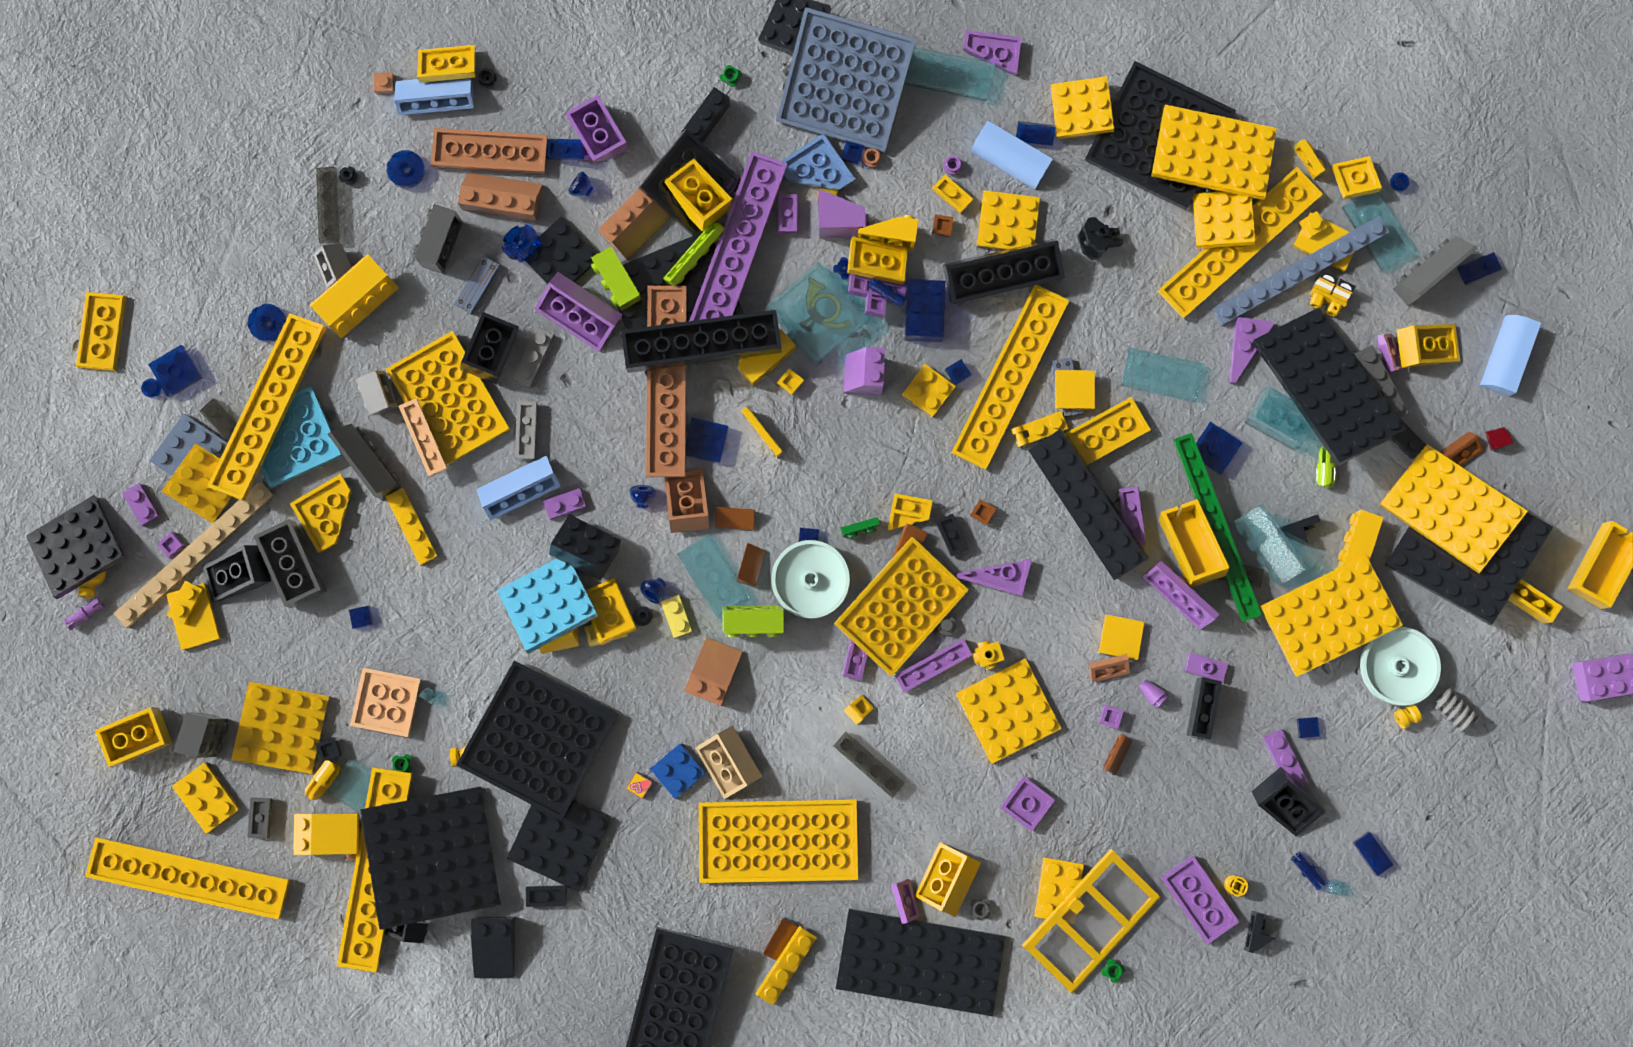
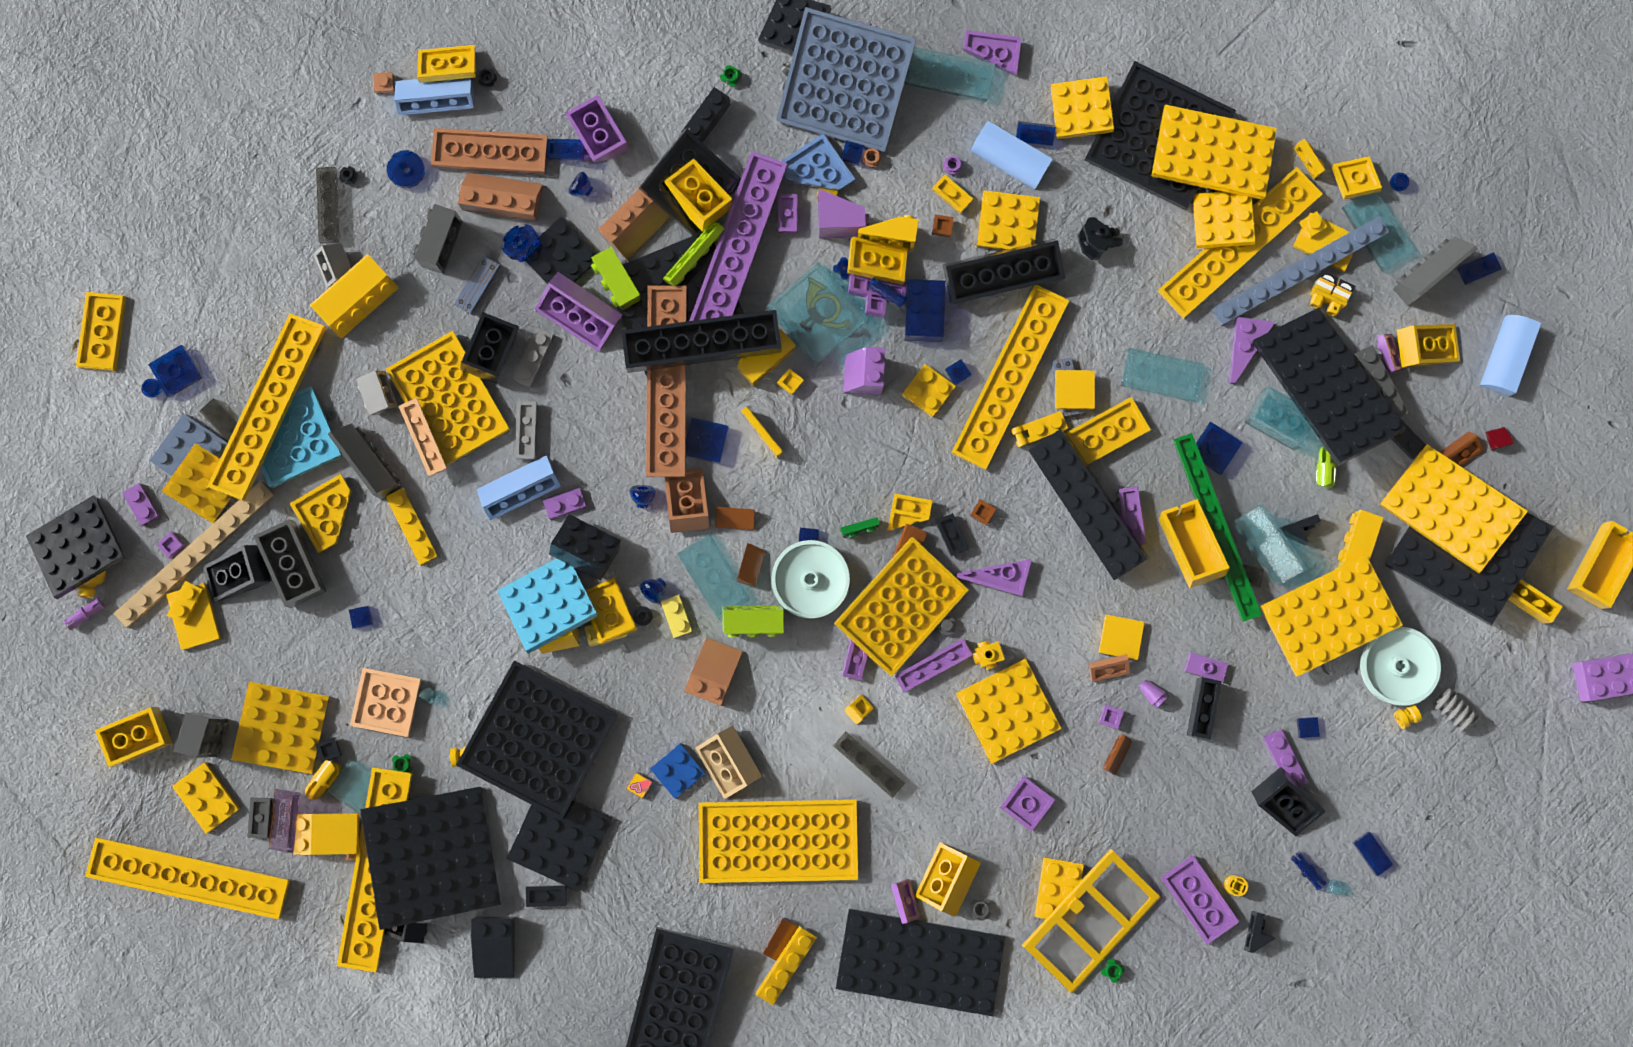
clear blue plate [247,304,287,342] -> none
medium lavender plate [1142,561,1220,629] -> none
none -> clear purple tile [268,789,300,853]

